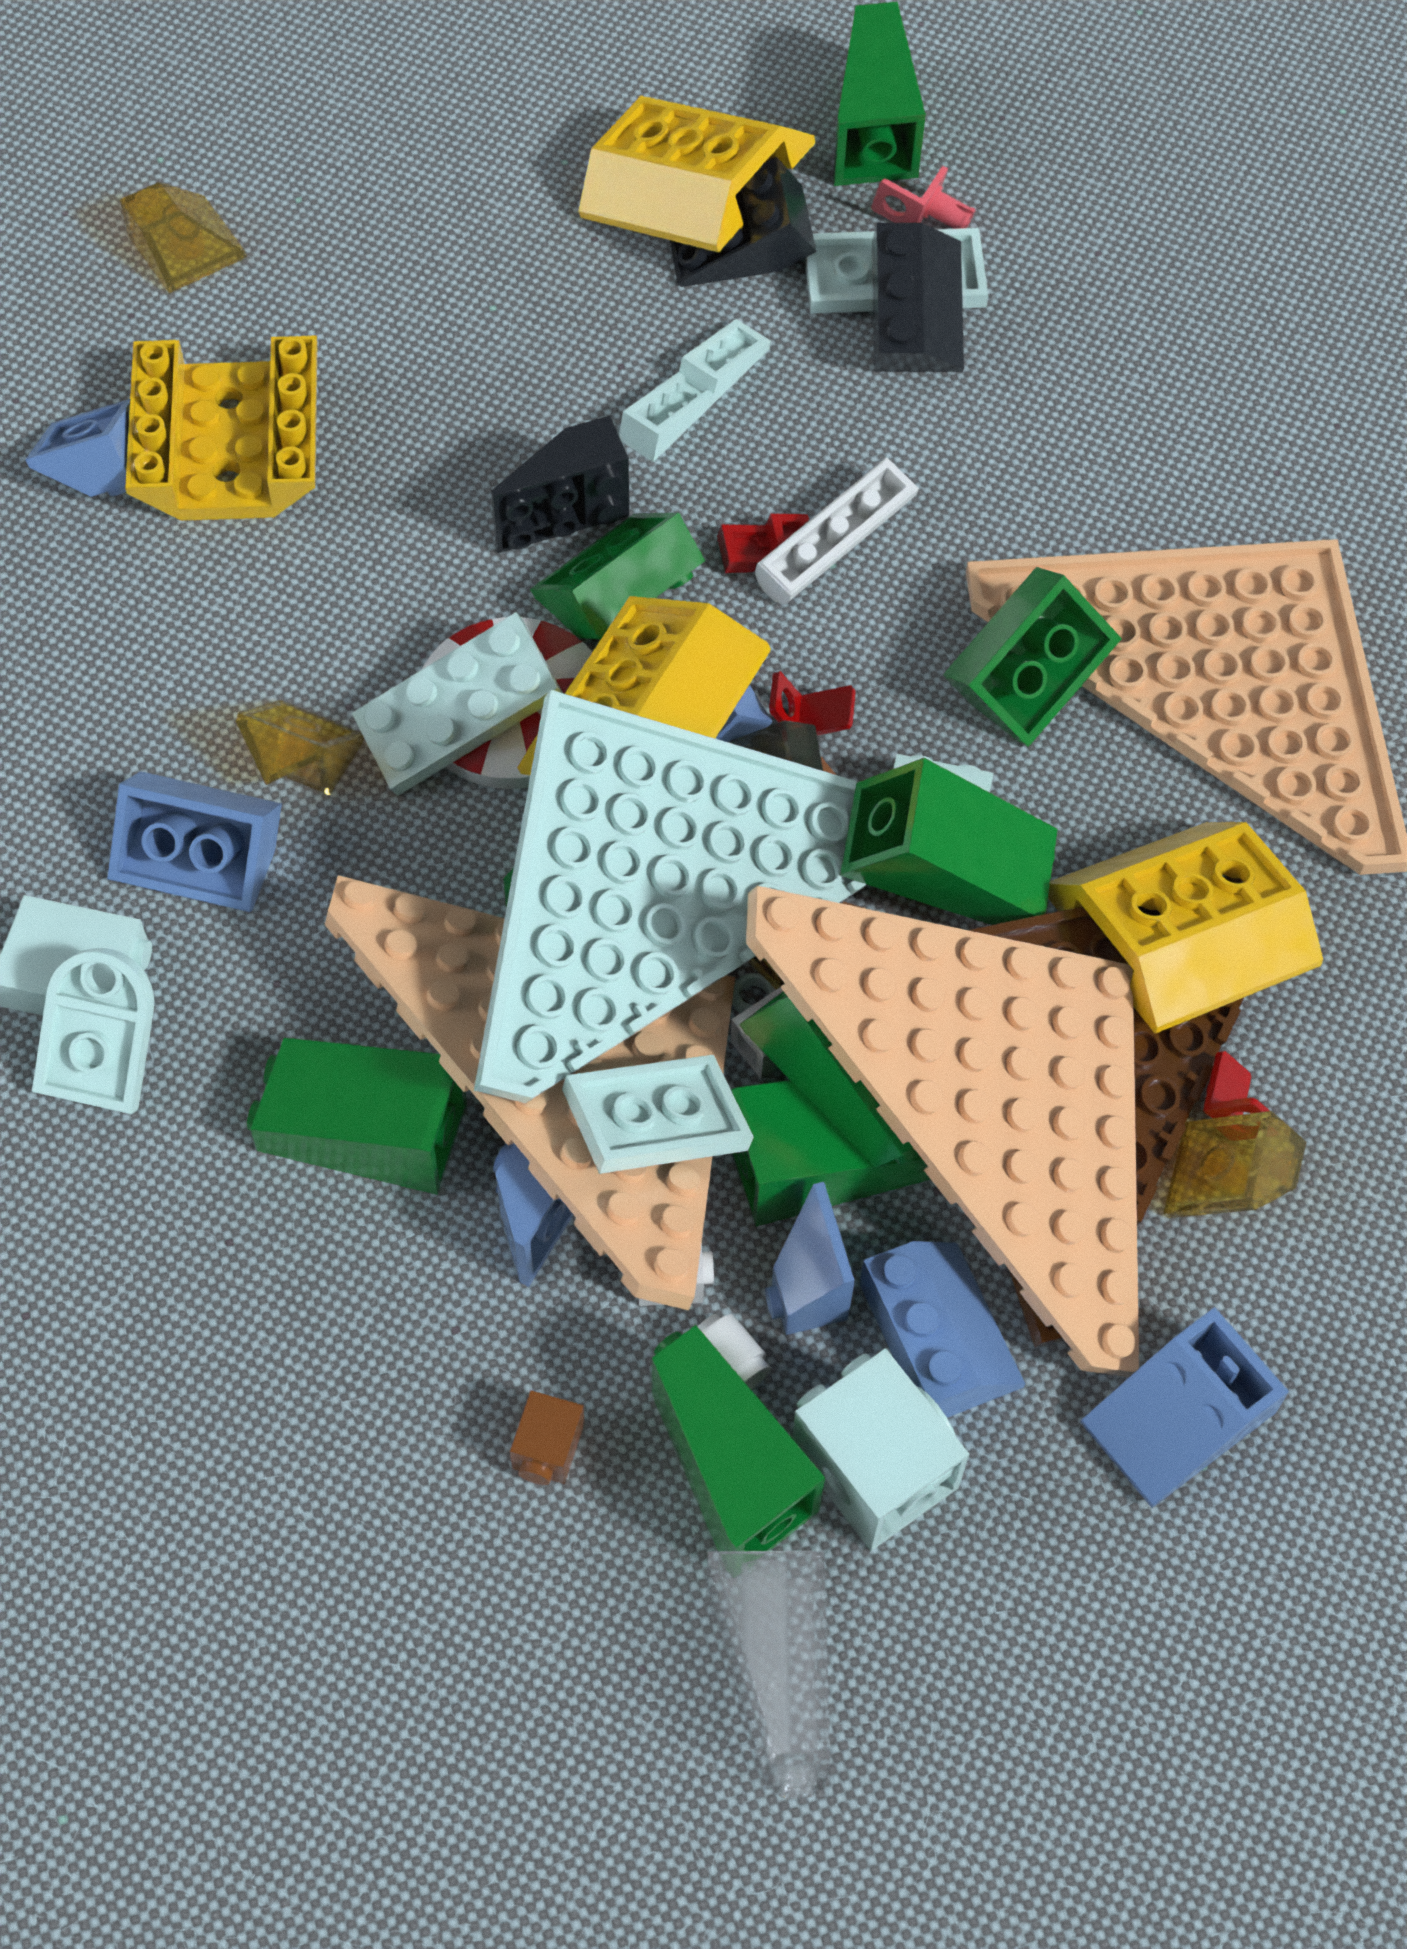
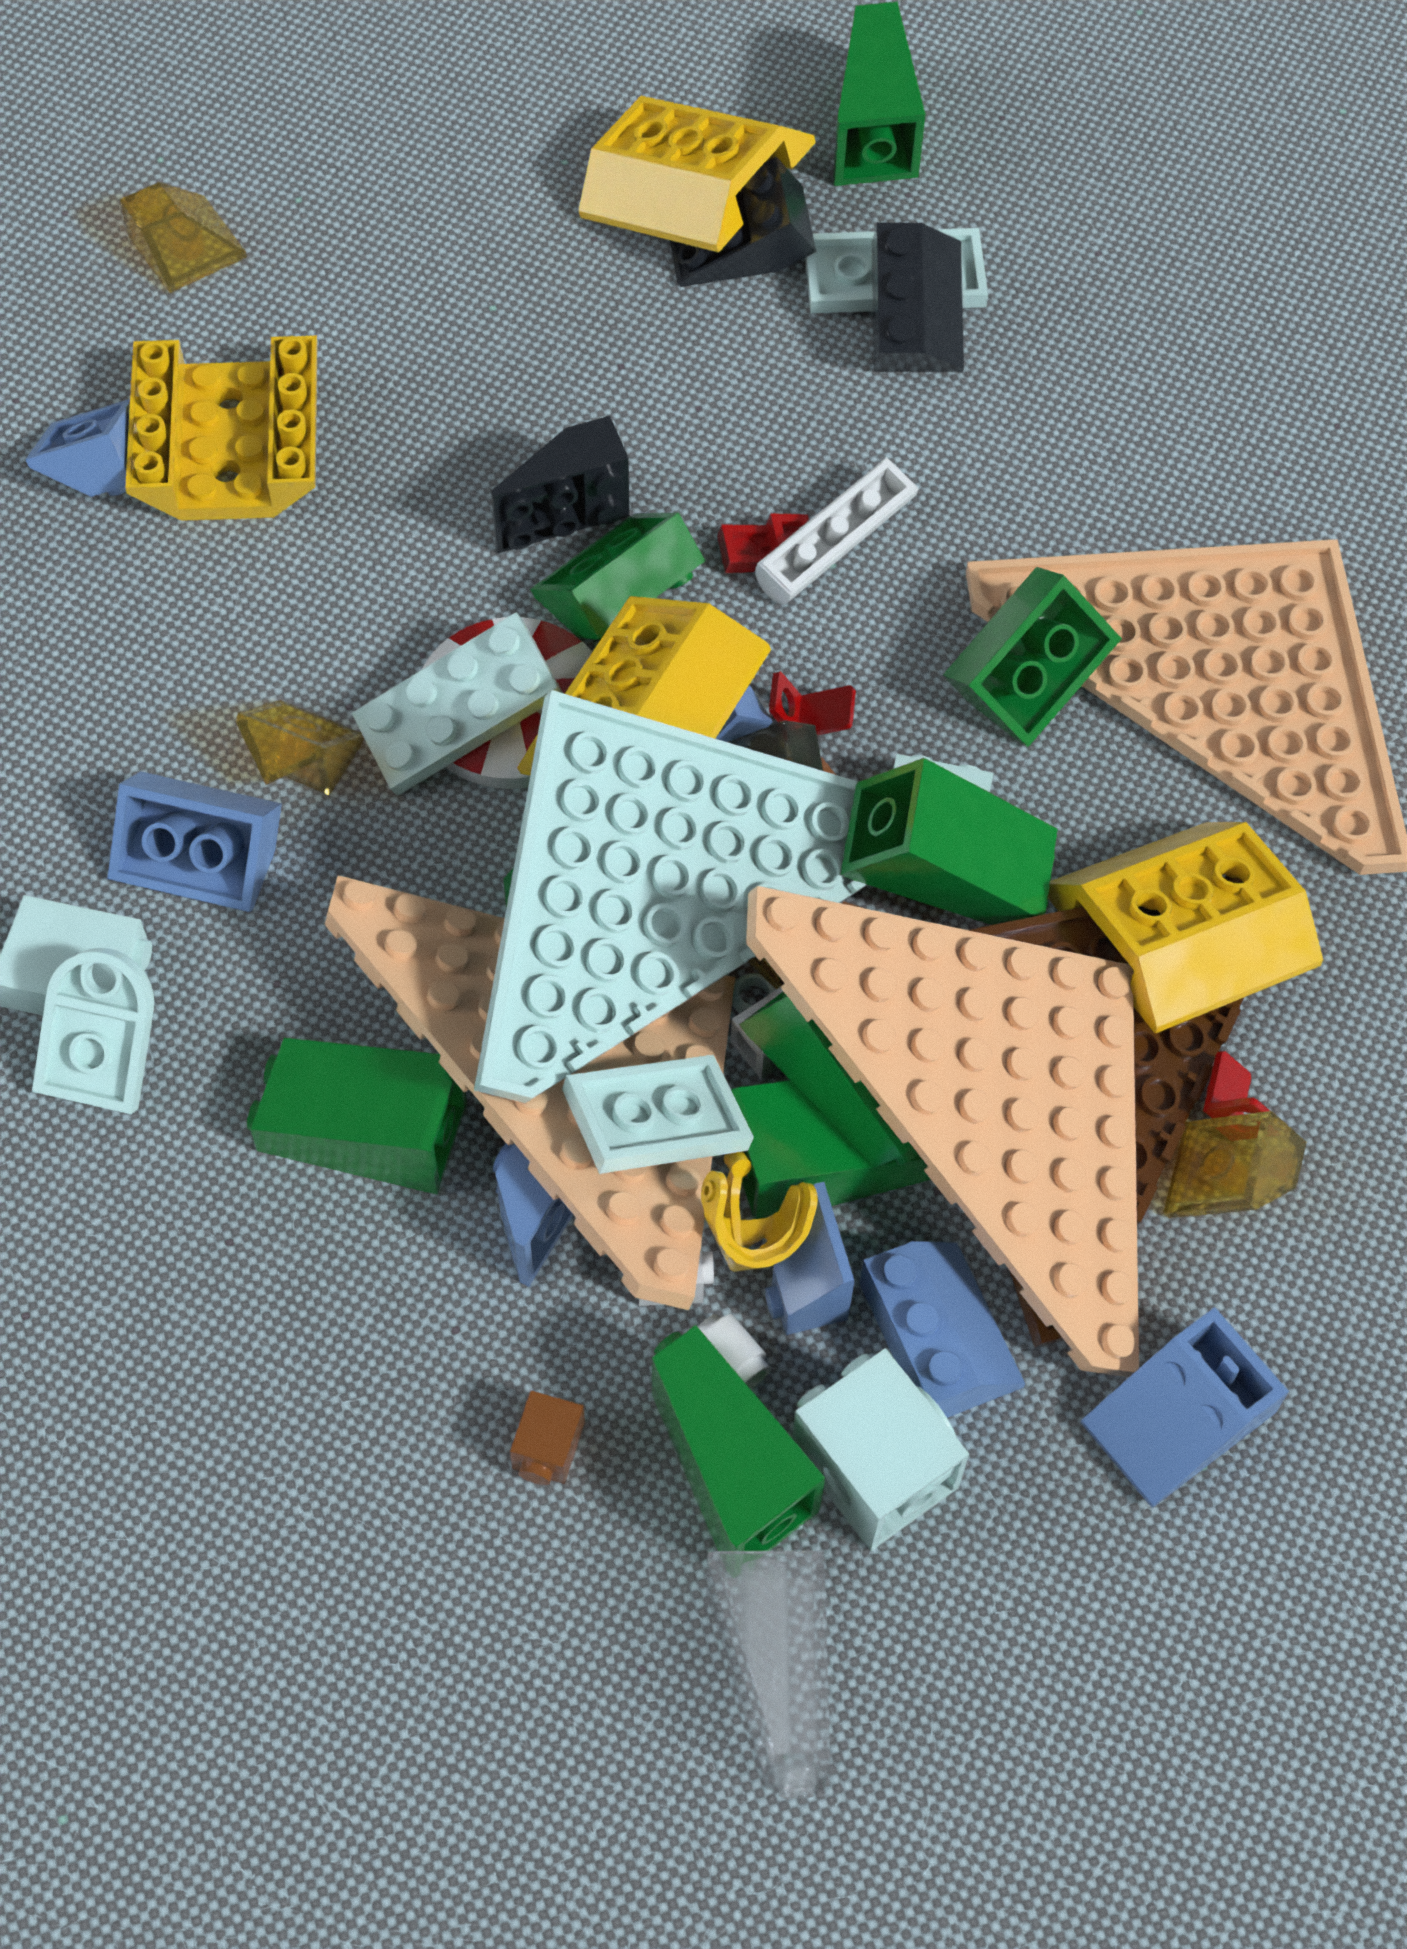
light aqua slope [619,319,771,462] -> none
coral bracket [871,166,976,229] -> none
none -> yellow helmet [701,1151,818,1272]

